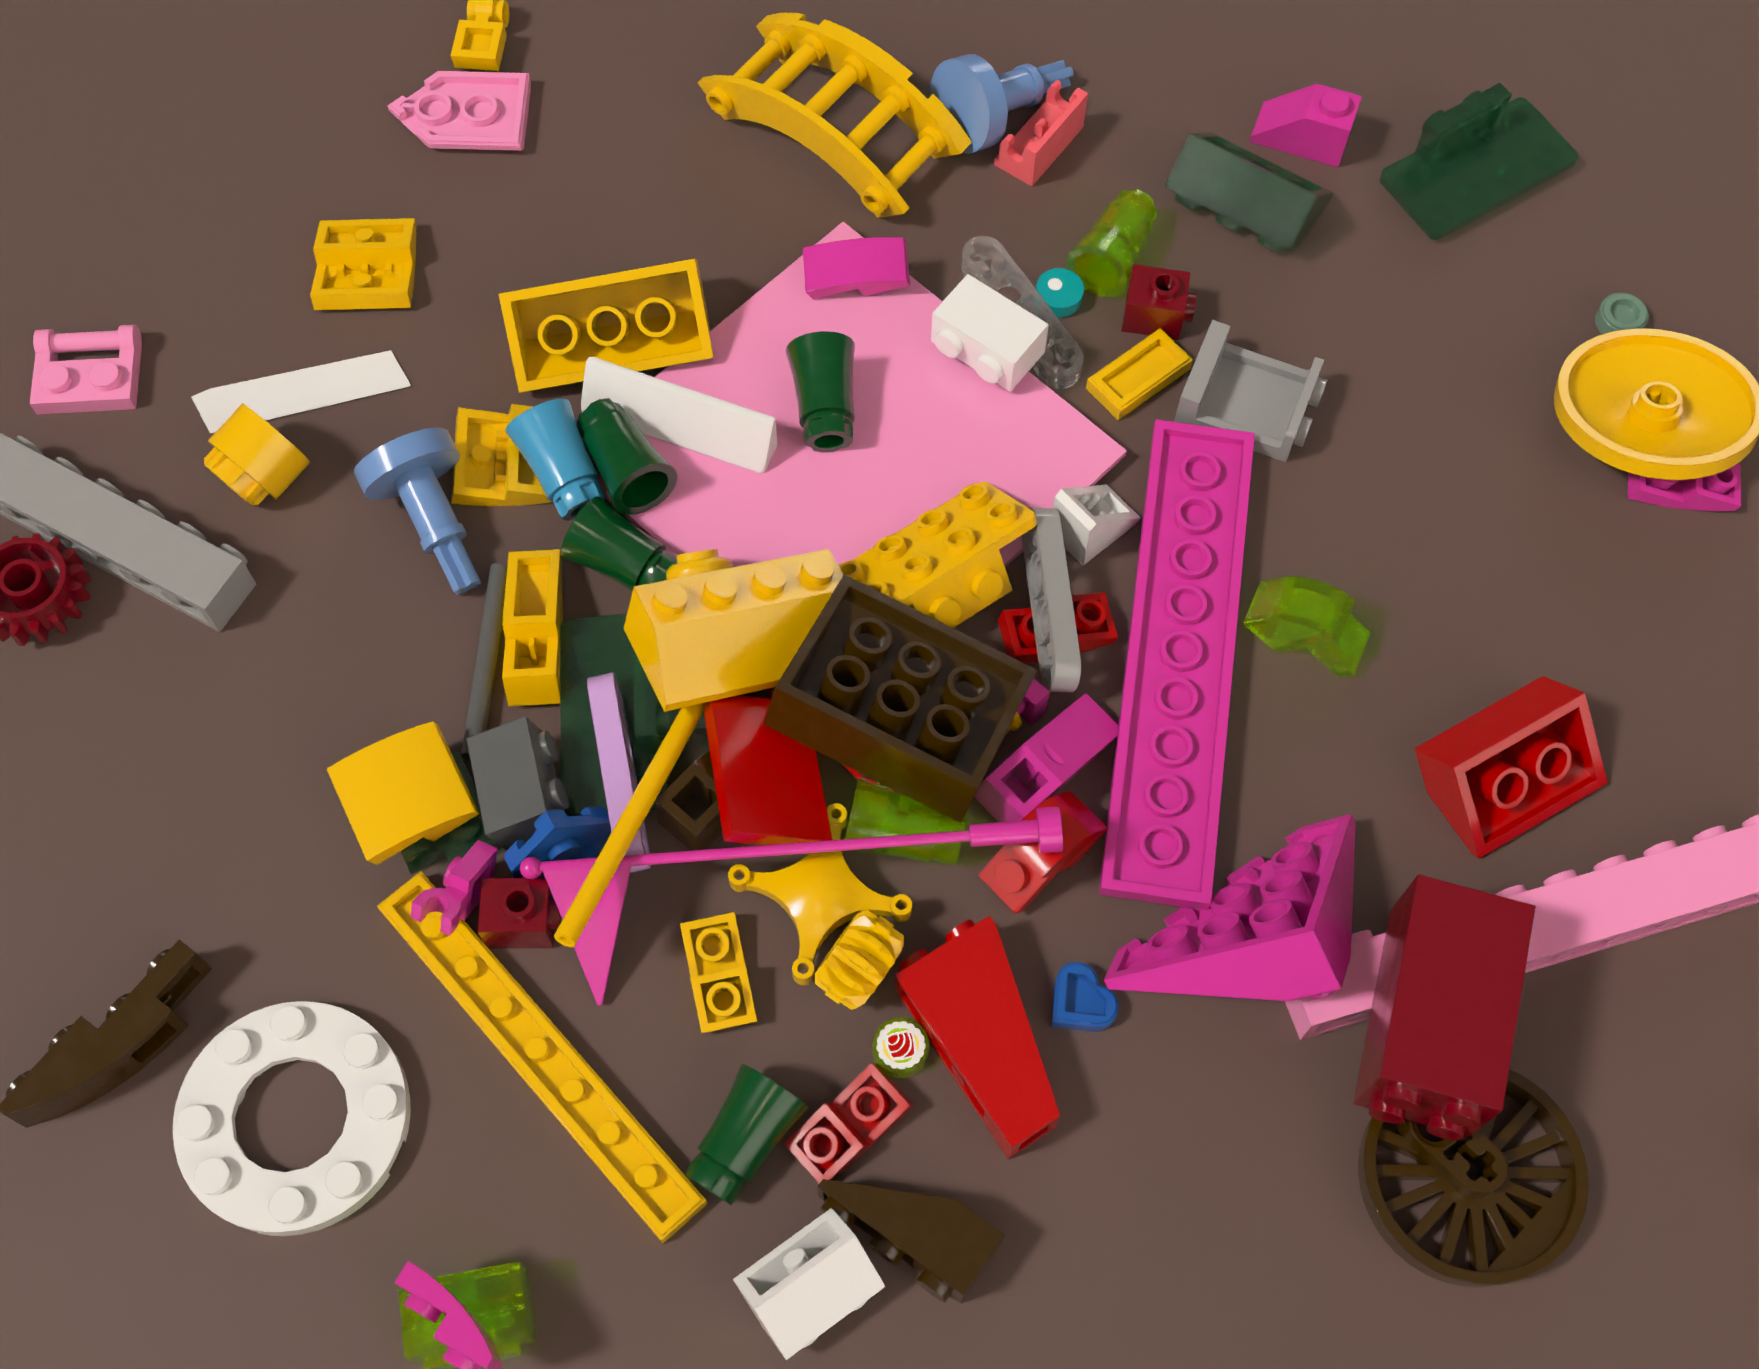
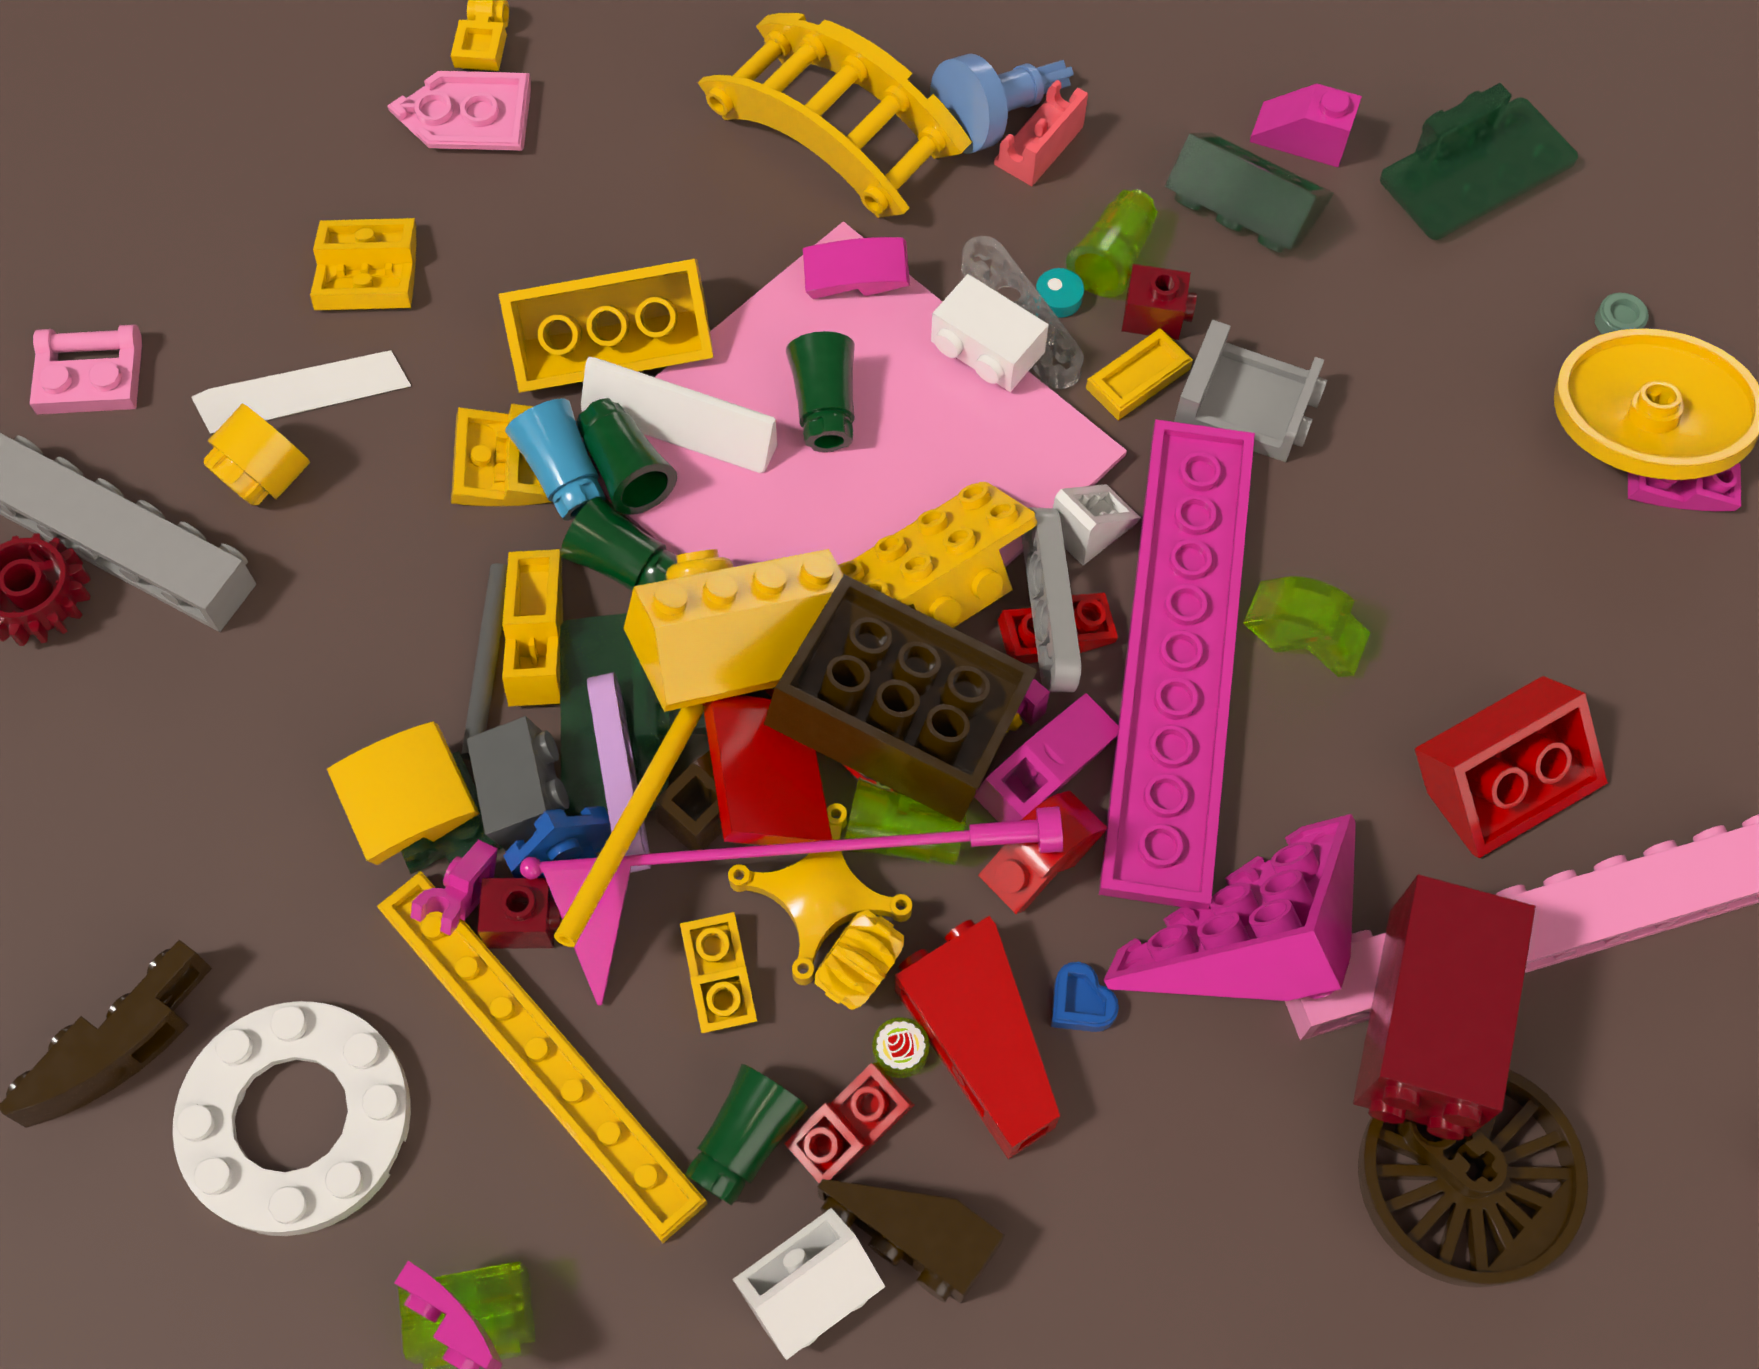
medium blue piece [354,427,481,595] -> none

